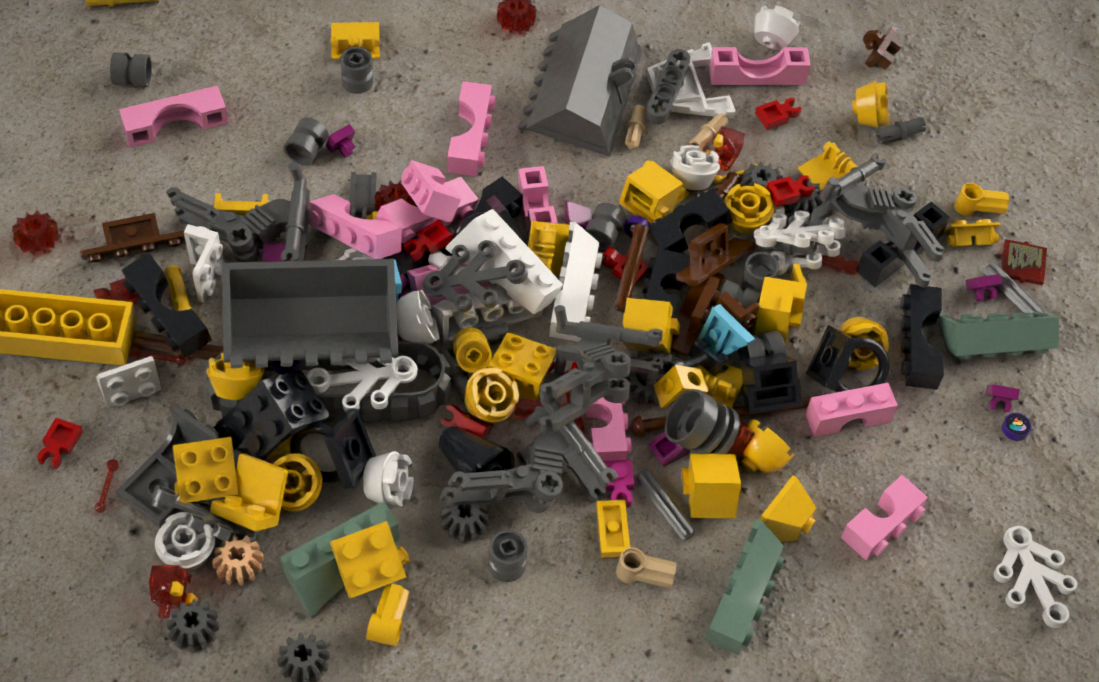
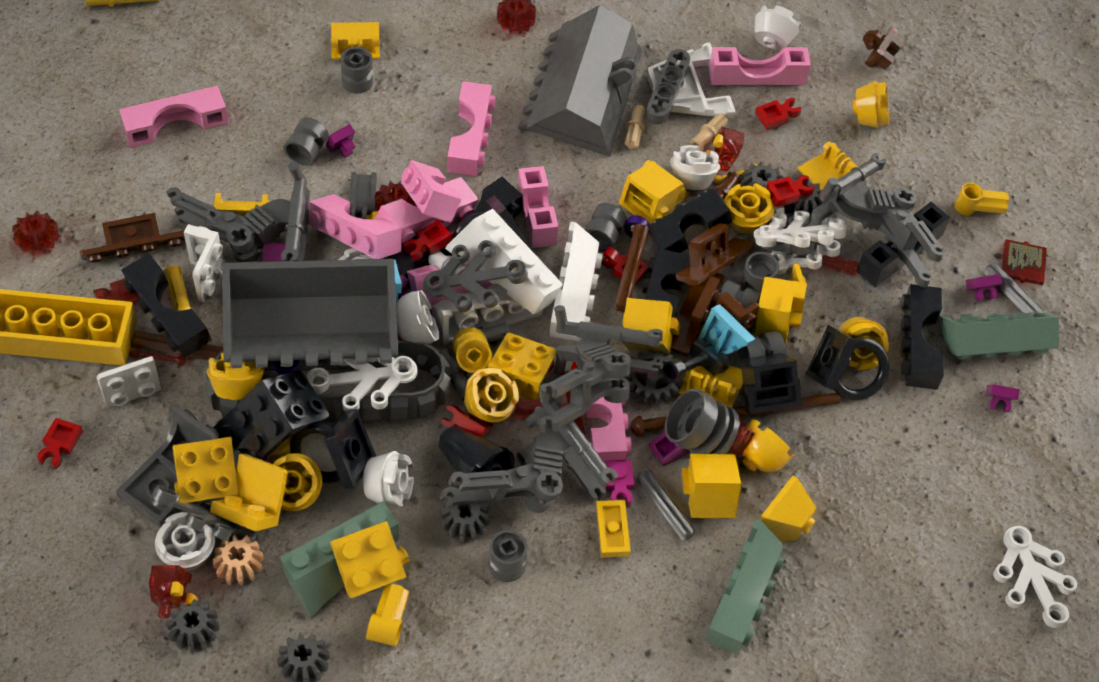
clear red hinge [94,459,119,513] -> none
dark grey wheel [110,52,152,87] -> none
yellow hinge [528,221,570,276] -> none
slope [565,202,592,230] -> none
tan piece [616,547,676,589] -> none
yellow bracket [654,365,708,408] -> none
bright pink arch [805,383,898,437] -> none
bright pink arch [841,475,928,561] -> none
dark grey pin [875,117,926,144] -> none
yellow hinge [944,219,1001,247] -> none
tile [1002,413,1031,441] -> none

